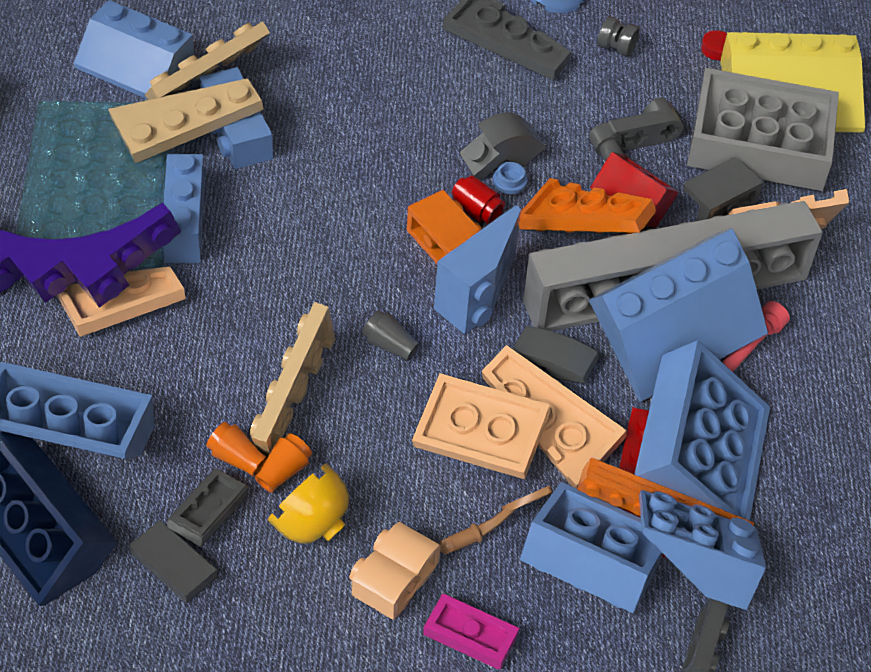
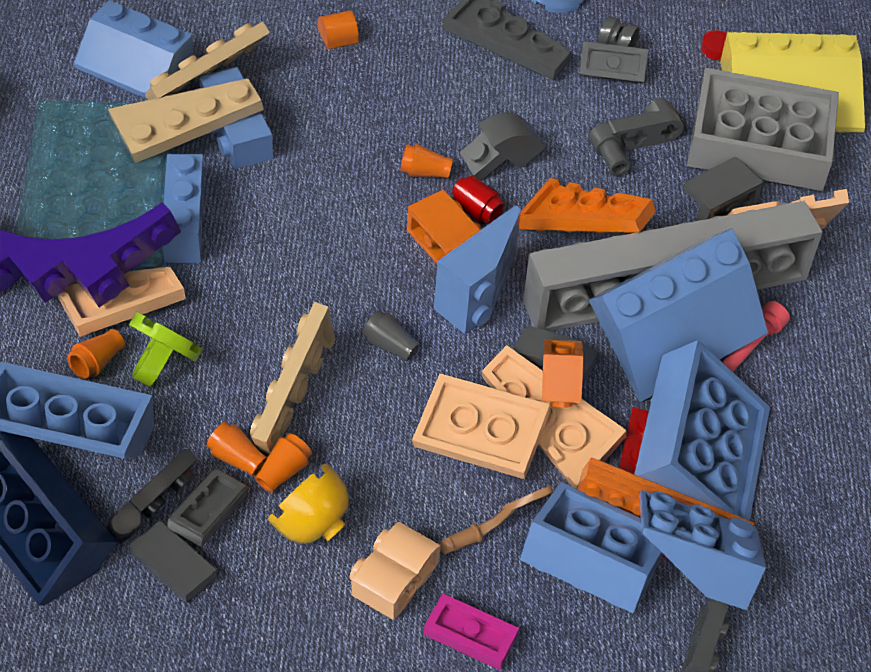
medium blue plate [493,162,528,194] -> none
red brick [590,152,679,227] -> none
none -> orange cone [67,329,125,379]
none -> black hinge [106,449,198,545]
none -> lime tile [129,311,203,387]
none -> orange brick [318,10,358,49]
none -> orange cone [400,143,453,179]
none -> orange slope [542,339,583,408]
none -> dark grey plate [579,41,649,83]

